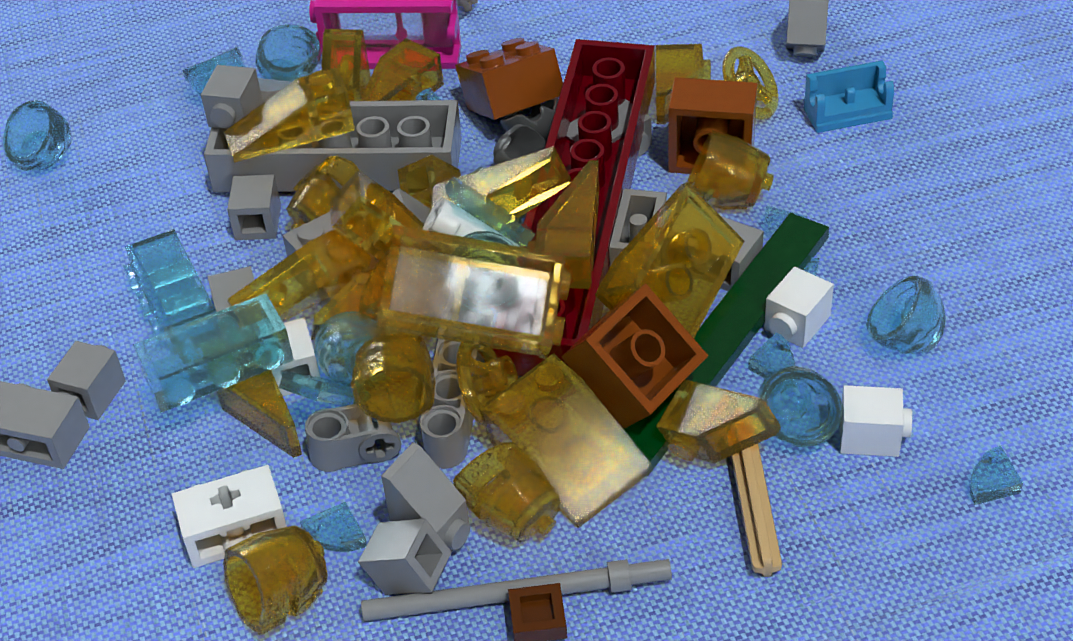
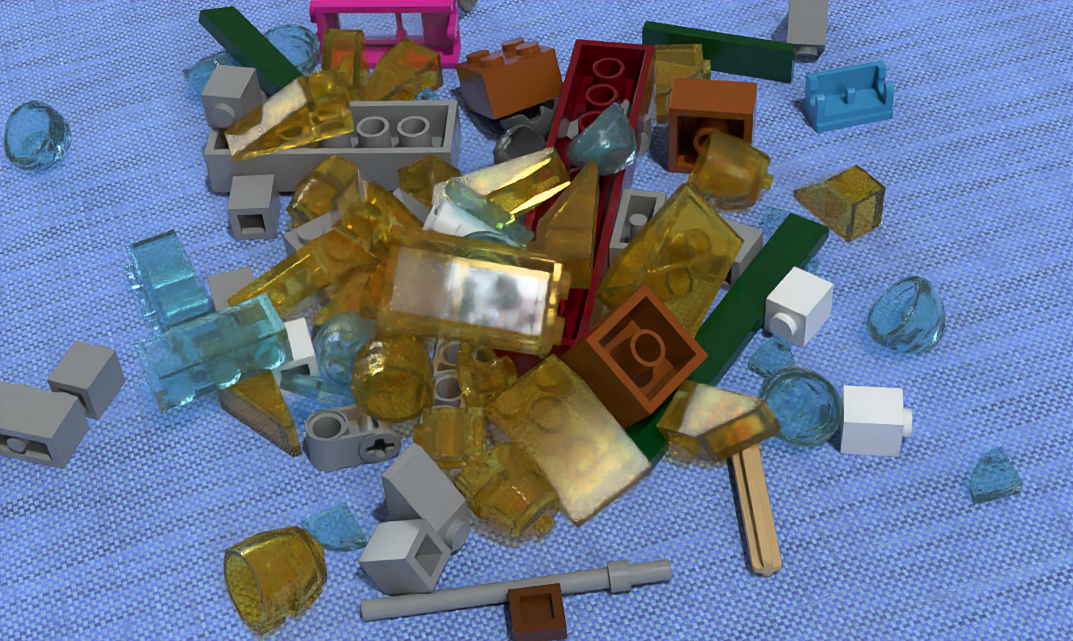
white brick [171,465,290,568] -> none
clear yellow piece [722,46,779,120] -> none
none -> dark green tile [198,6,313,102]
none -> clear yellow brick [413,407,487,469]
none -> clear light blue hat [565,102,637,176]
none -> dark green tile [642,21,796,84]
none -> clear yellow slope [793,165,886,243]

